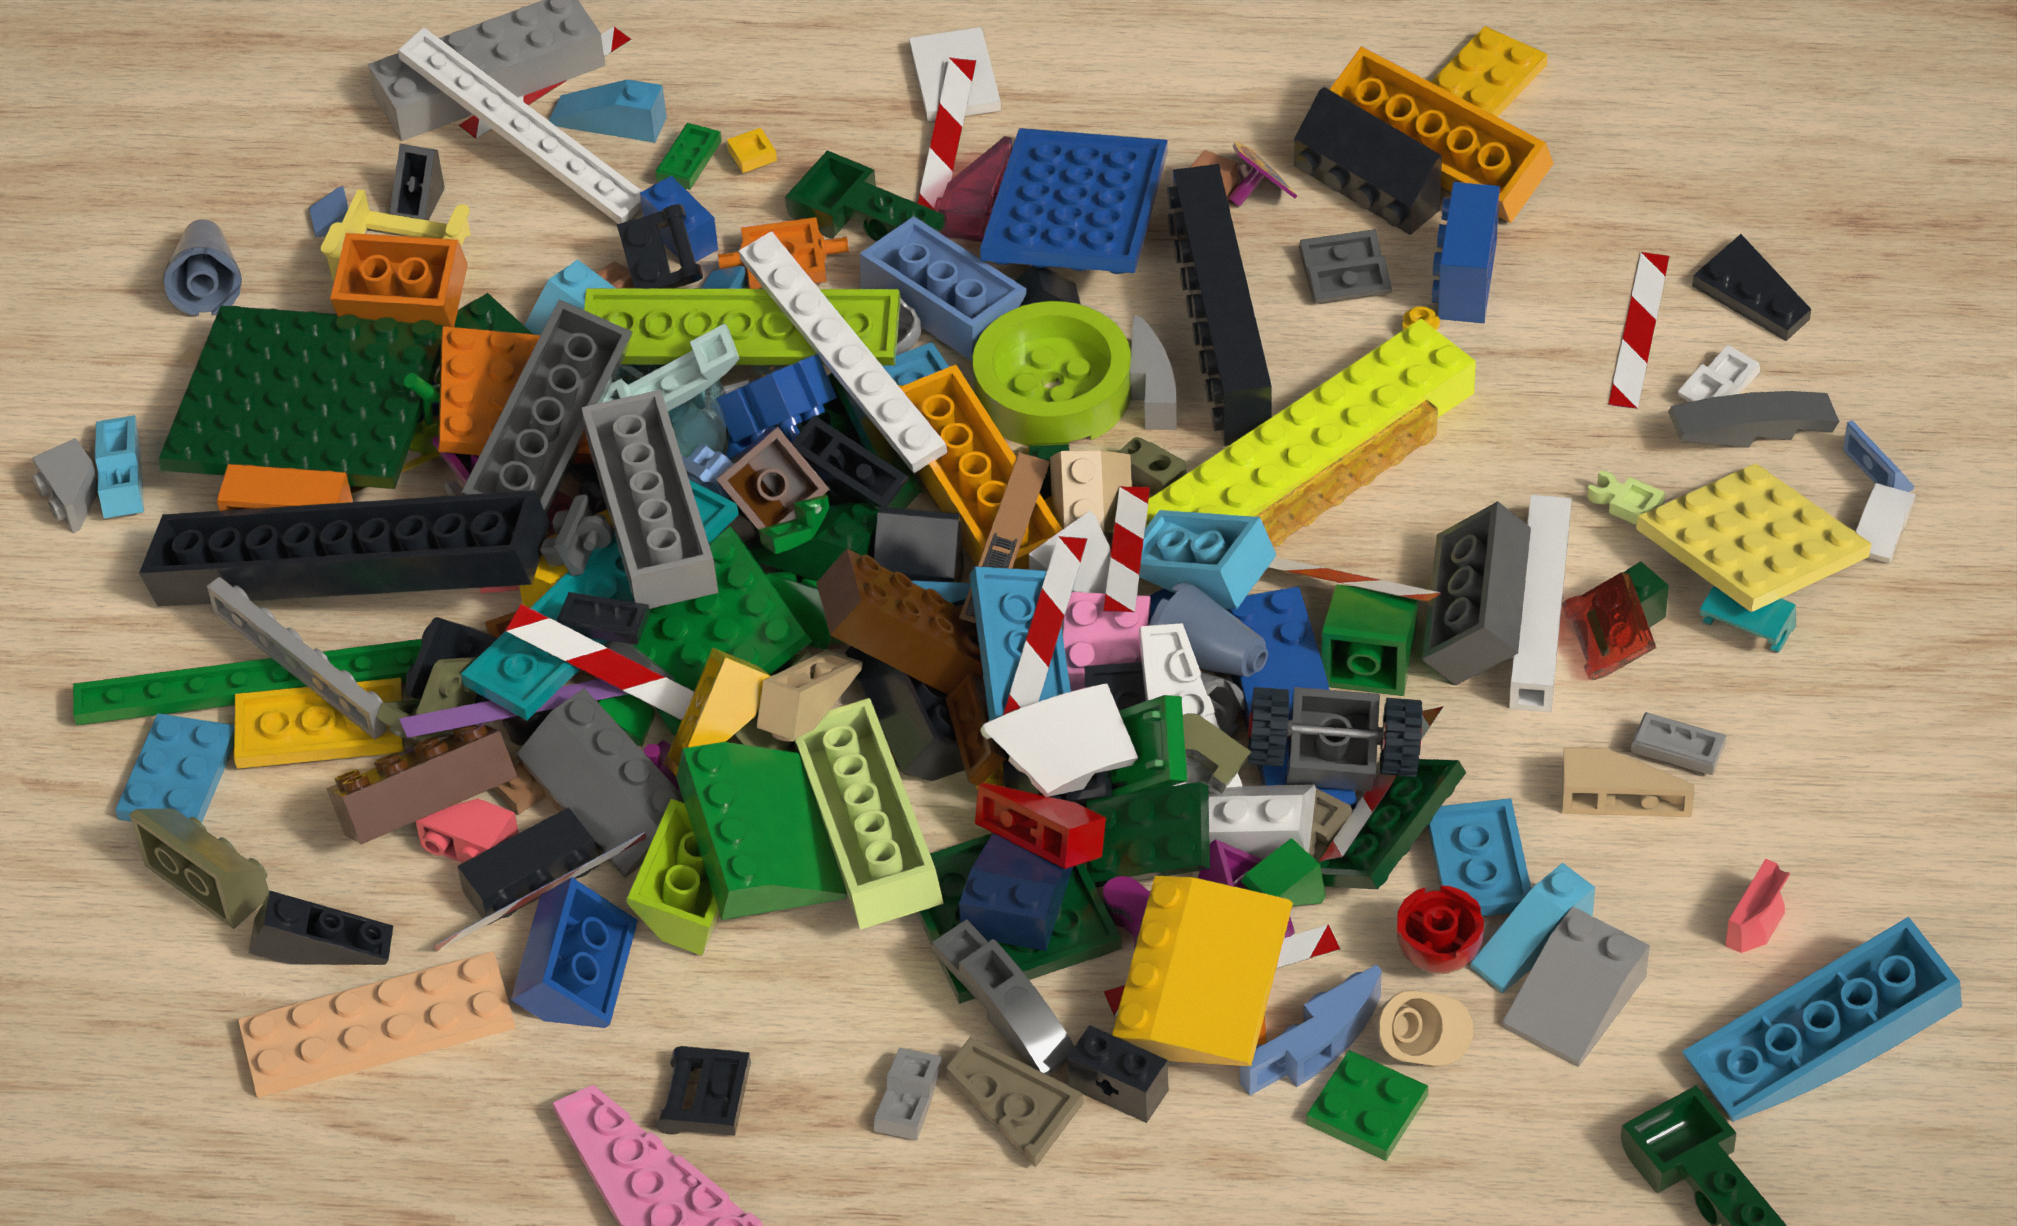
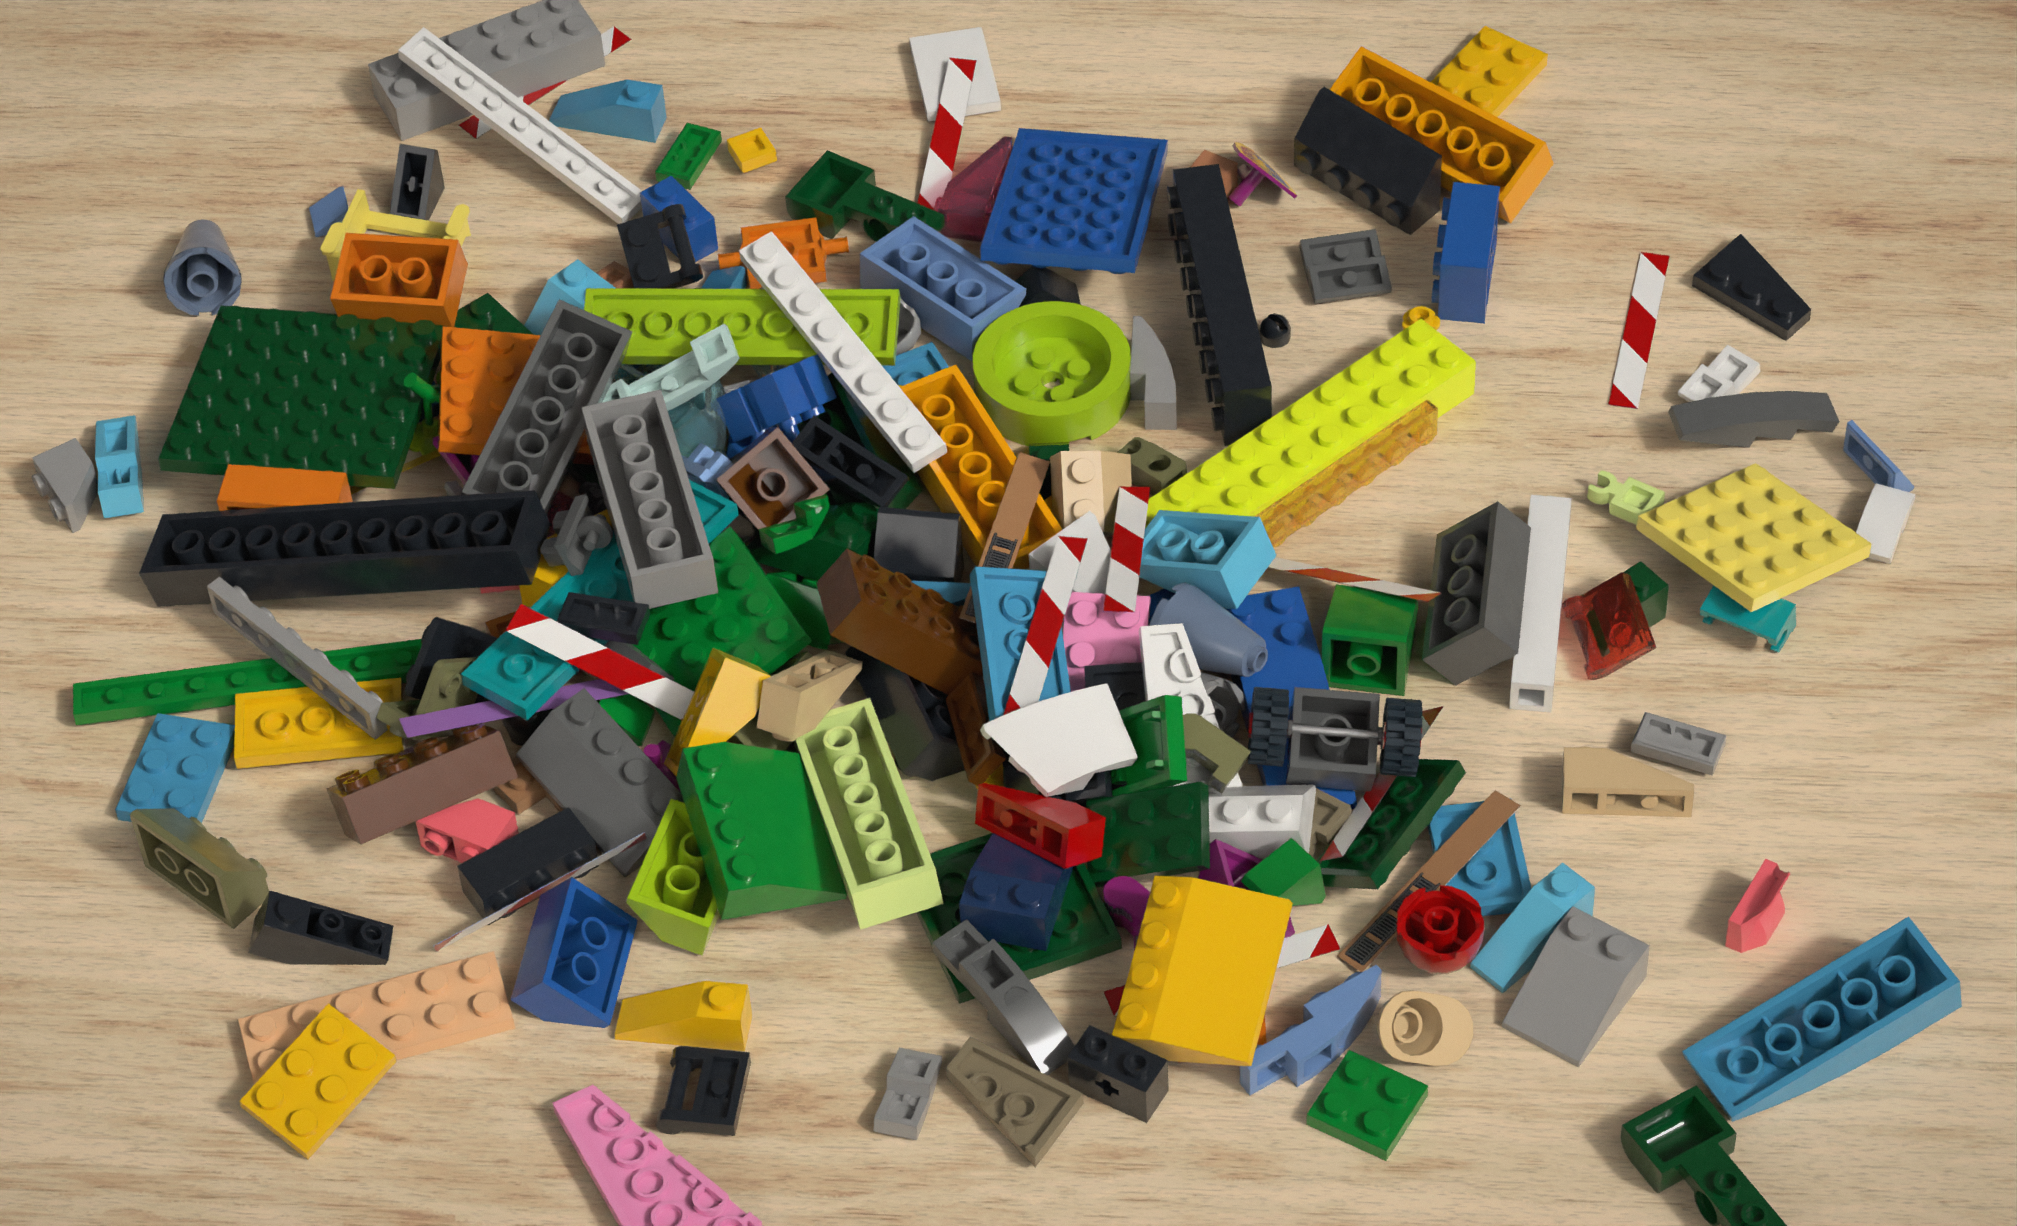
none -> yellow plate [239,1003,397,1160]
none -> yellow slope [614,981,752,1051]
none -> black hinge [1259,313,1291,348]
none -> medium nougat sticker [1337,790,1521,972]

